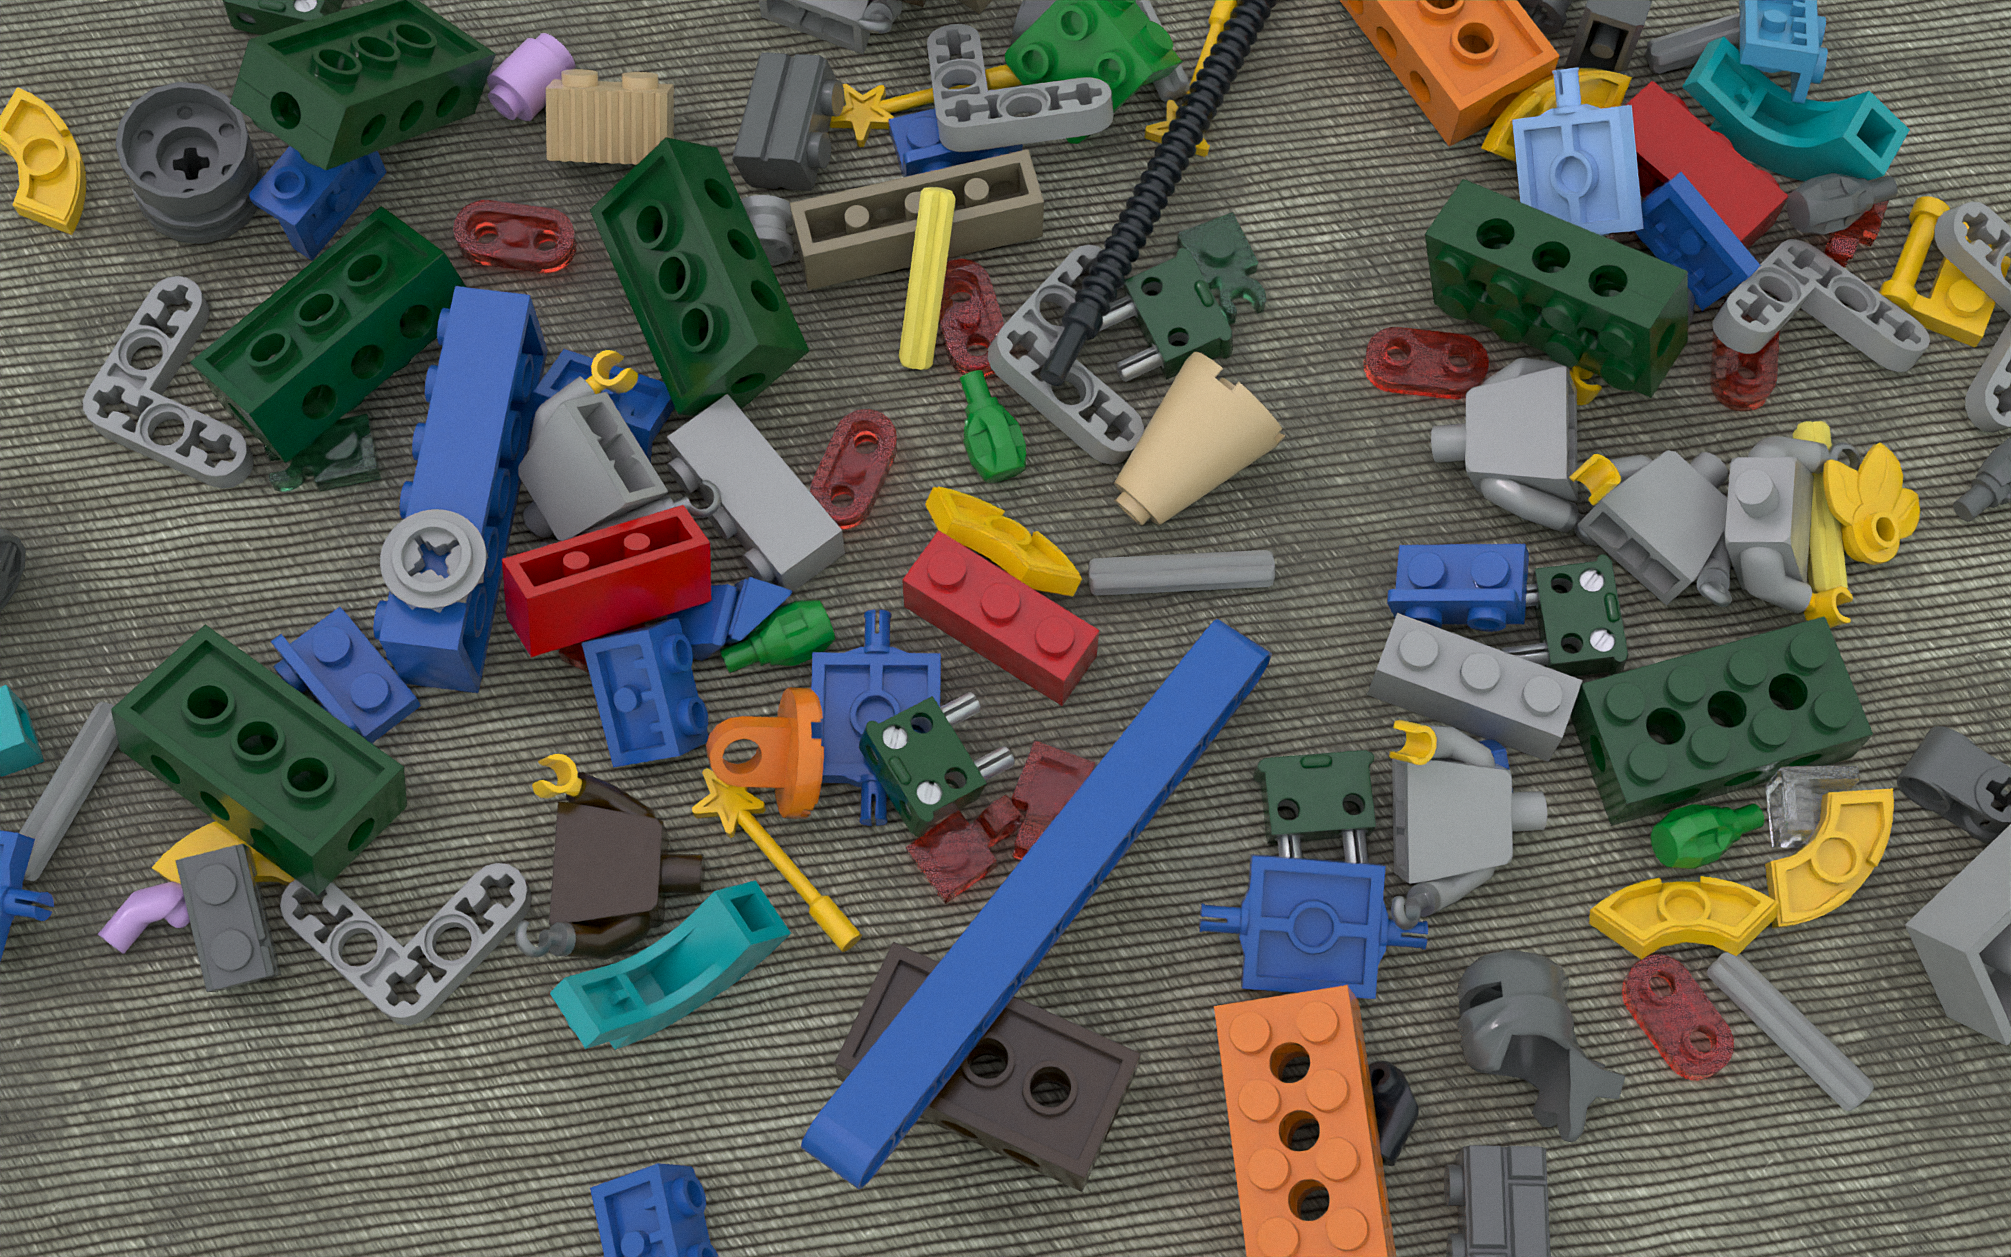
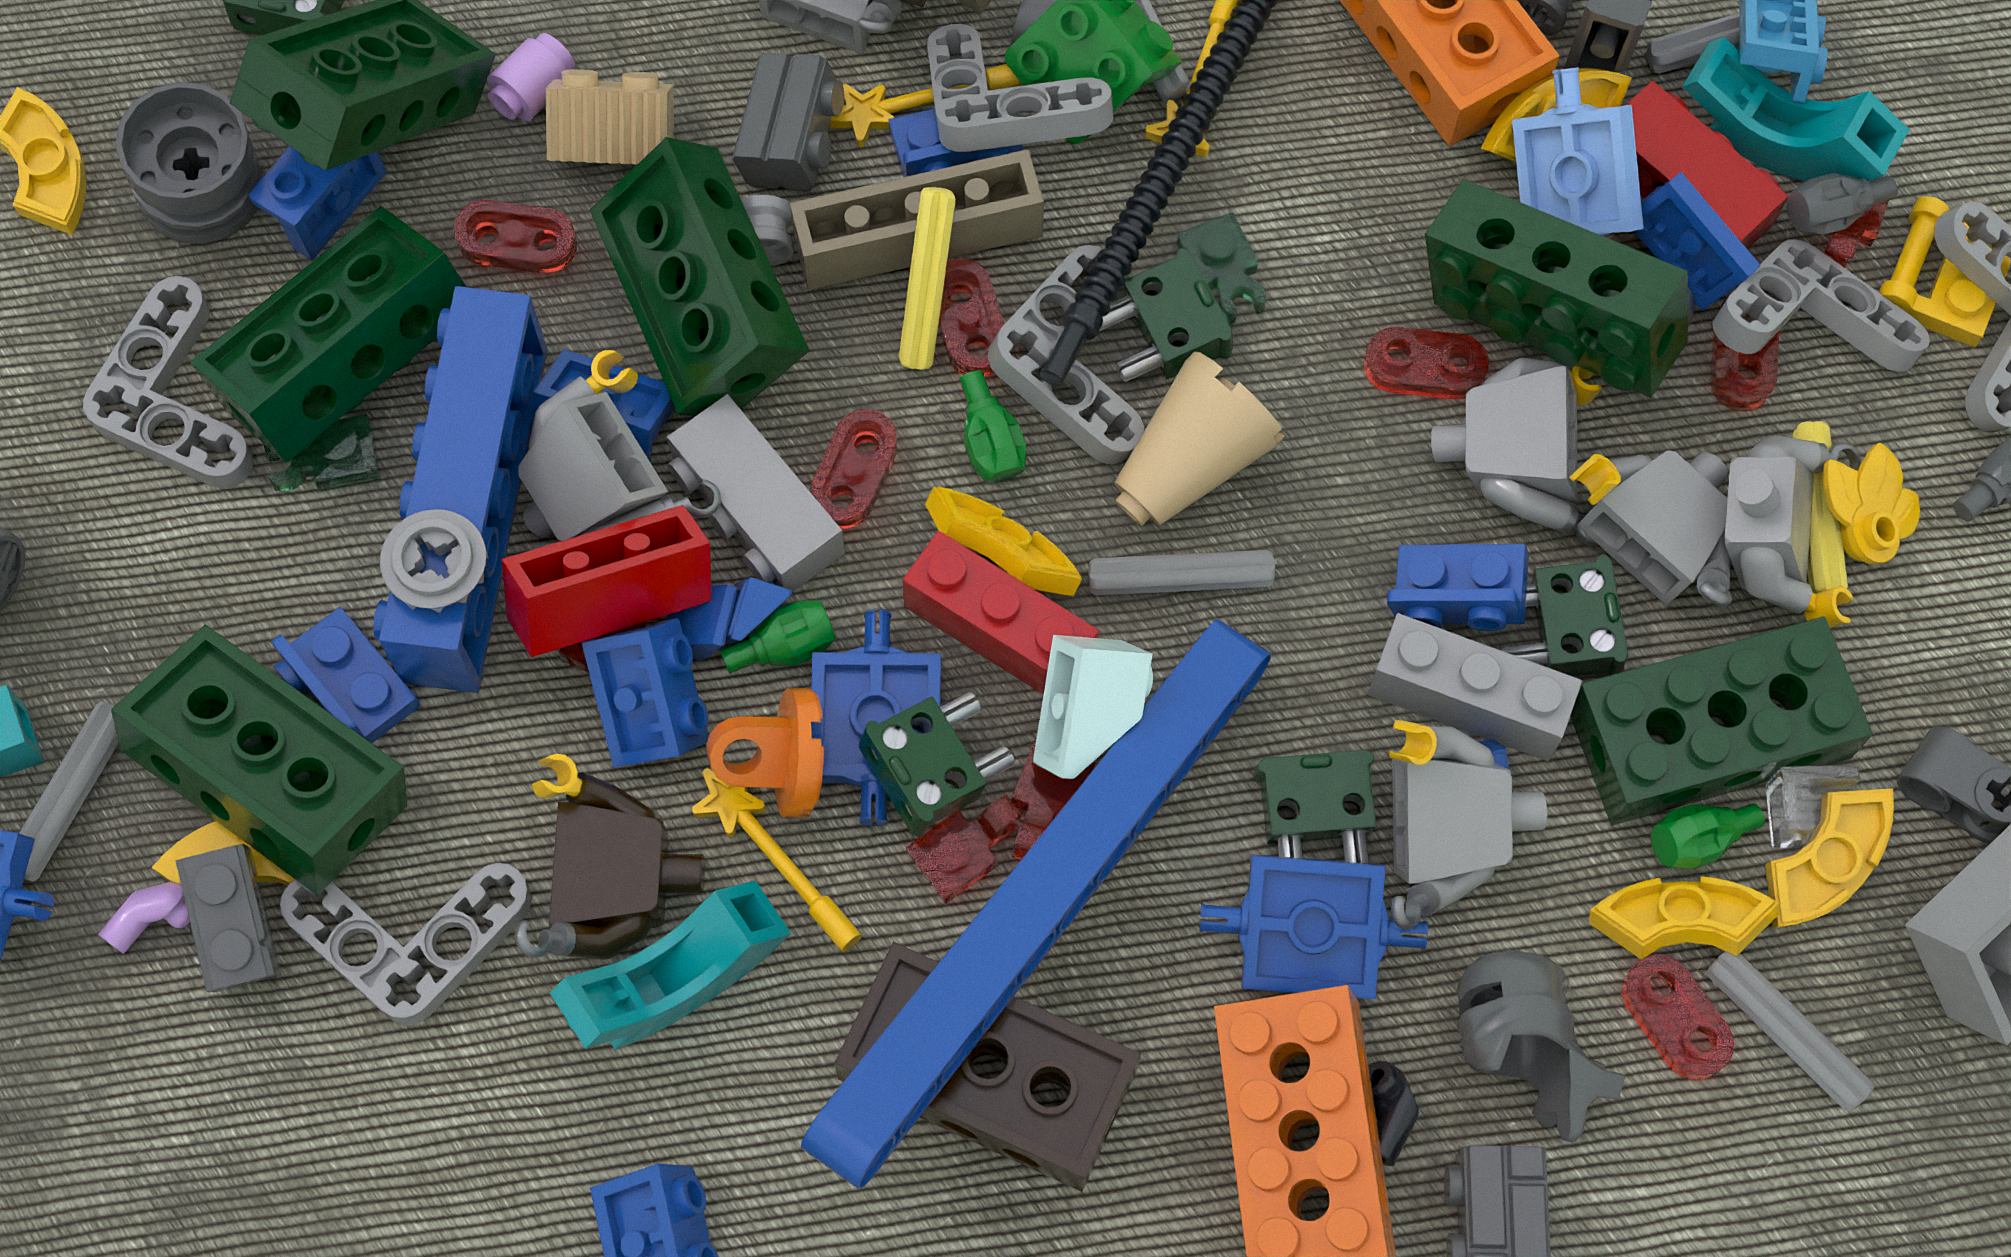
none -> light aqua slope [1033,635,1153,779]

